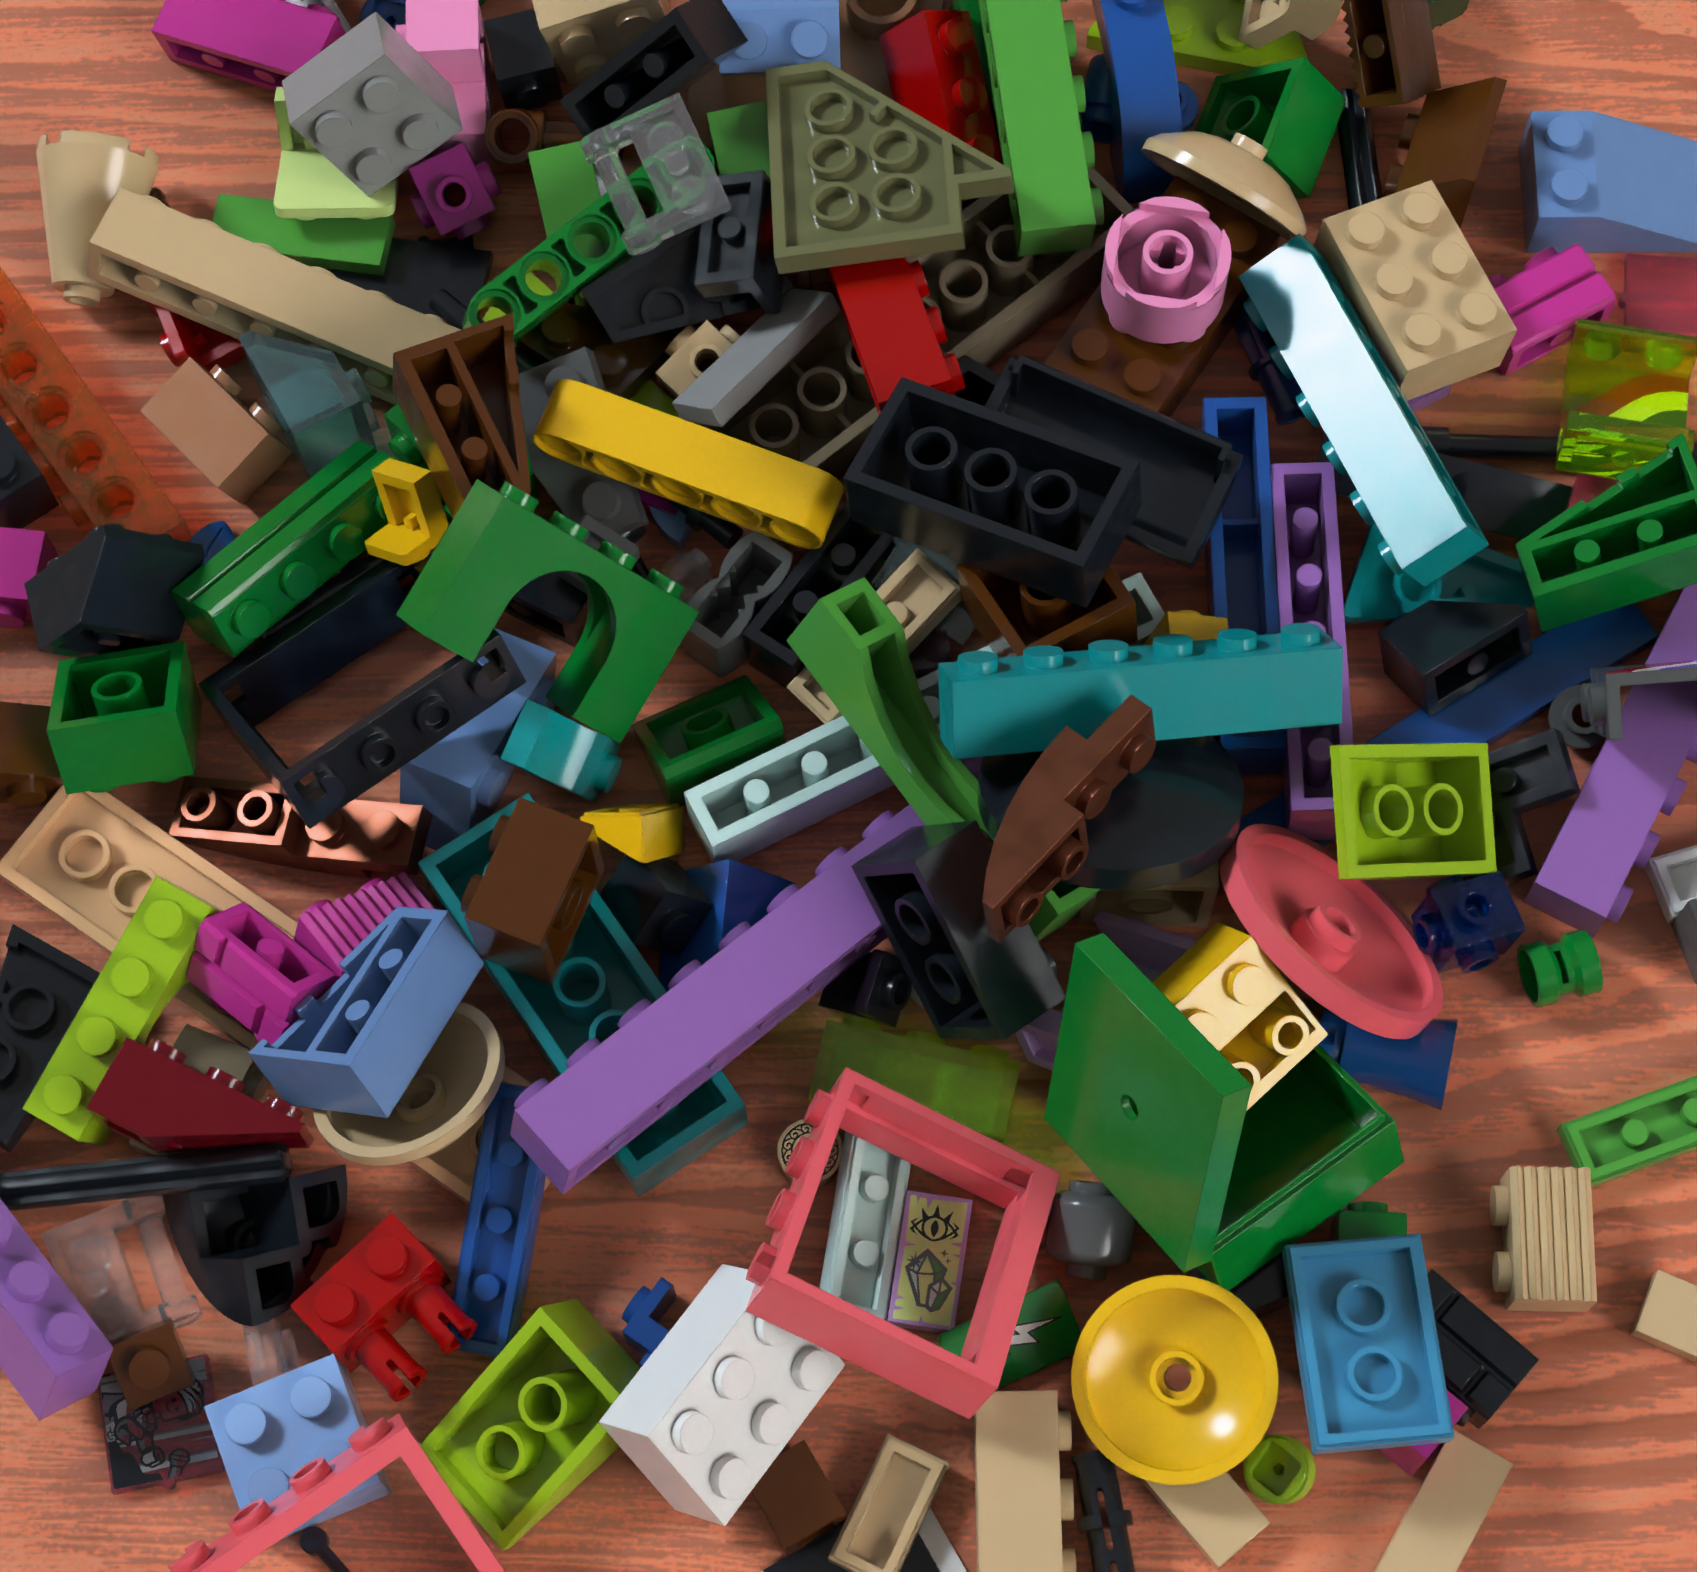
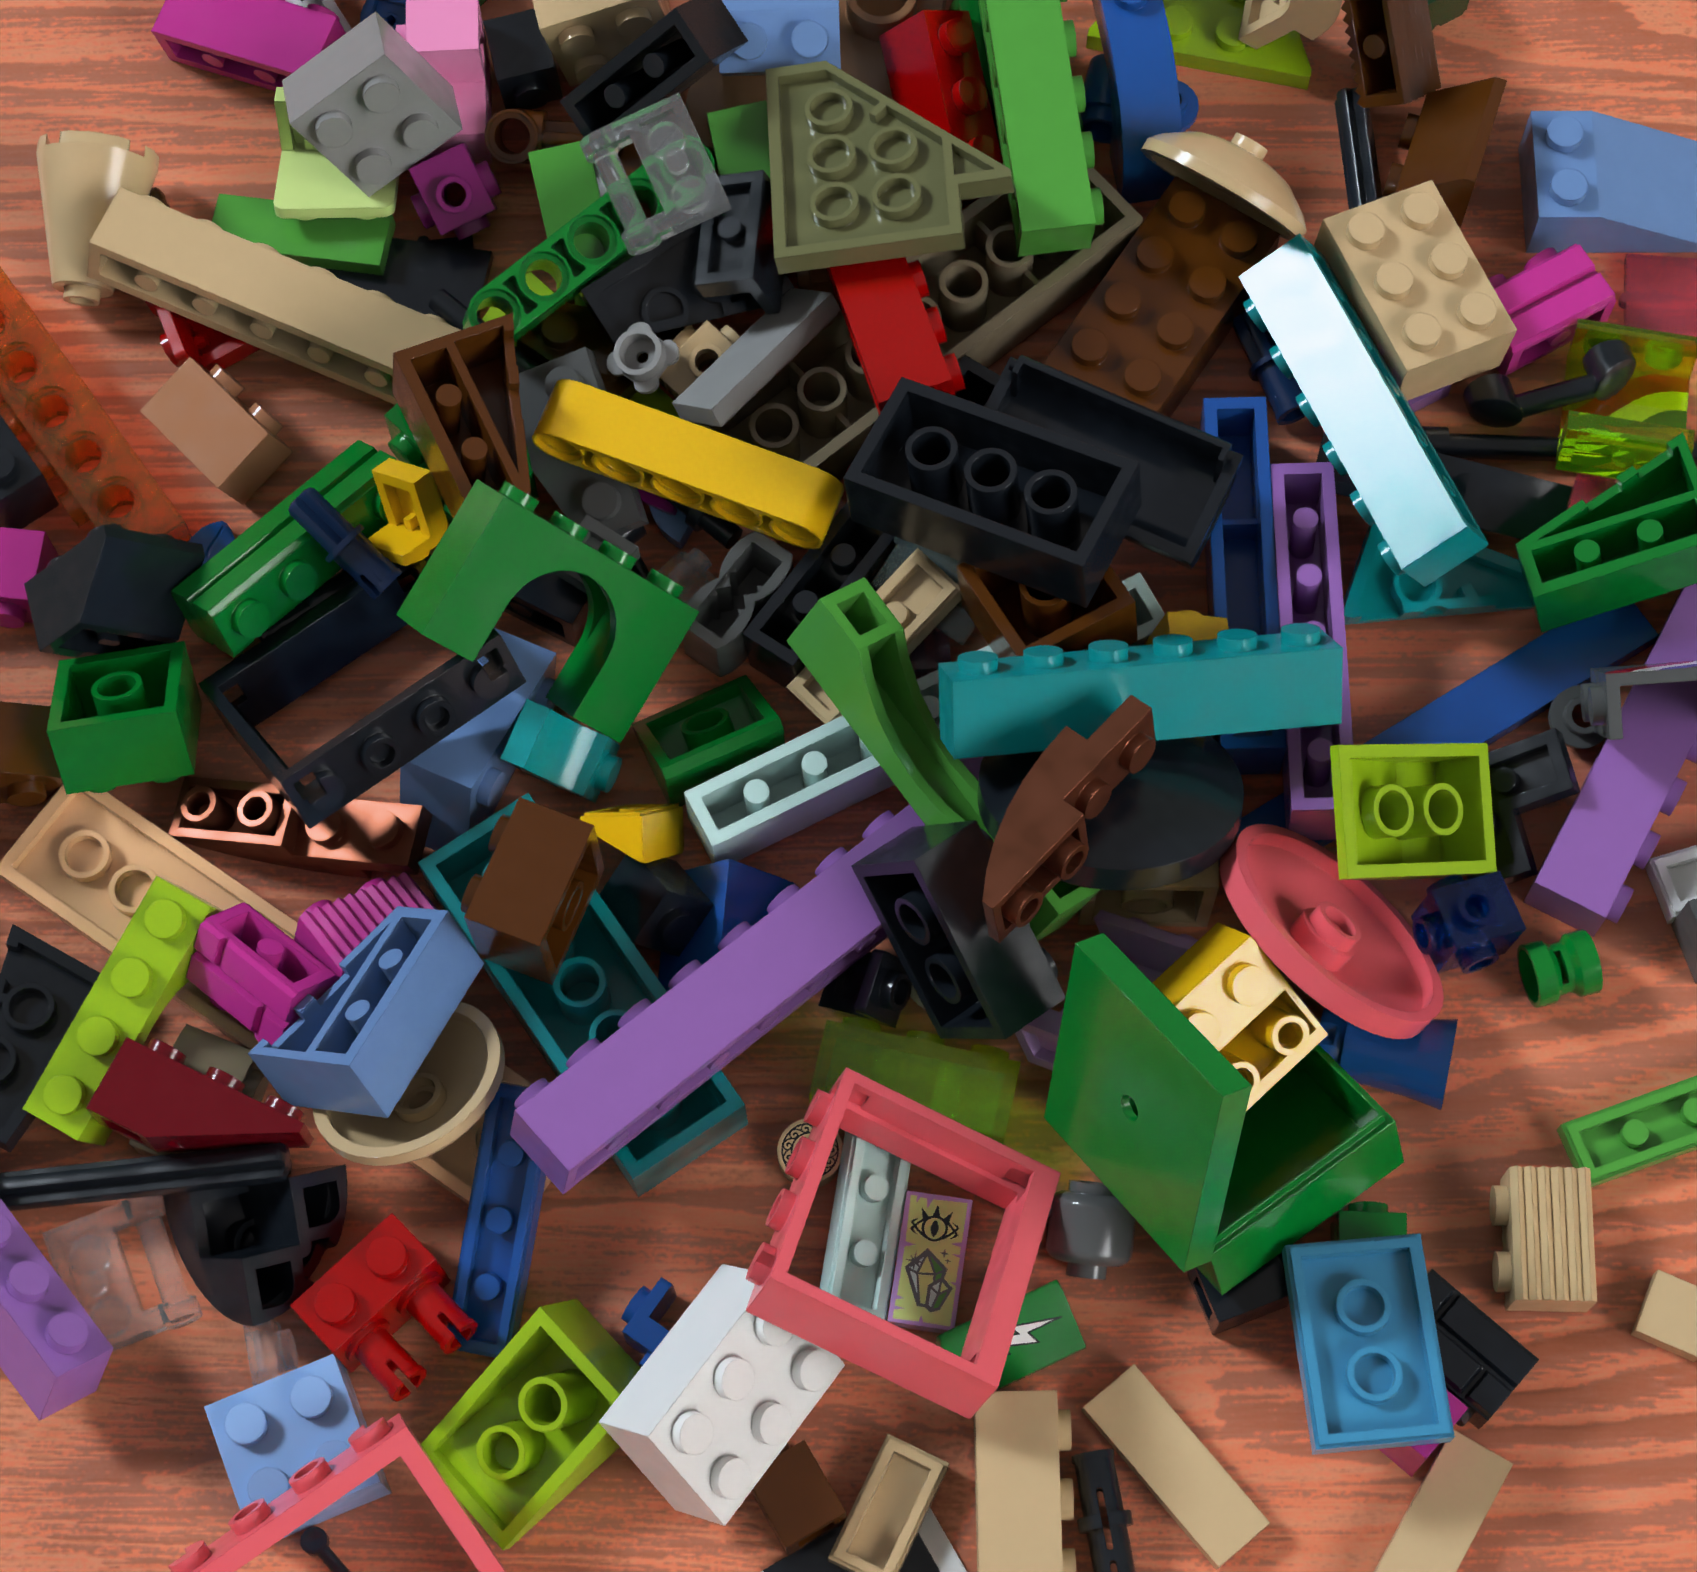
piece [98,1354,225,1495] -> none
reddish brown plate [109,1317,196,1410] -> none
clear light blue slope [238,331,381,479] -> none
yellow dish [1071,1275,1279,1485] -> none
bright pink brick [1100,196,1232,344] -> none
green slope [1194,57,1346,200] -> none
lime tile [1243,1434,1316,1505] -> none
black slope [1378,600,1532,716] -> none
none -> dark blue axle [288,487,402,601]
none -> light grey plate [607,322,680,394]
none -> black bar [1463,339,1636,428]

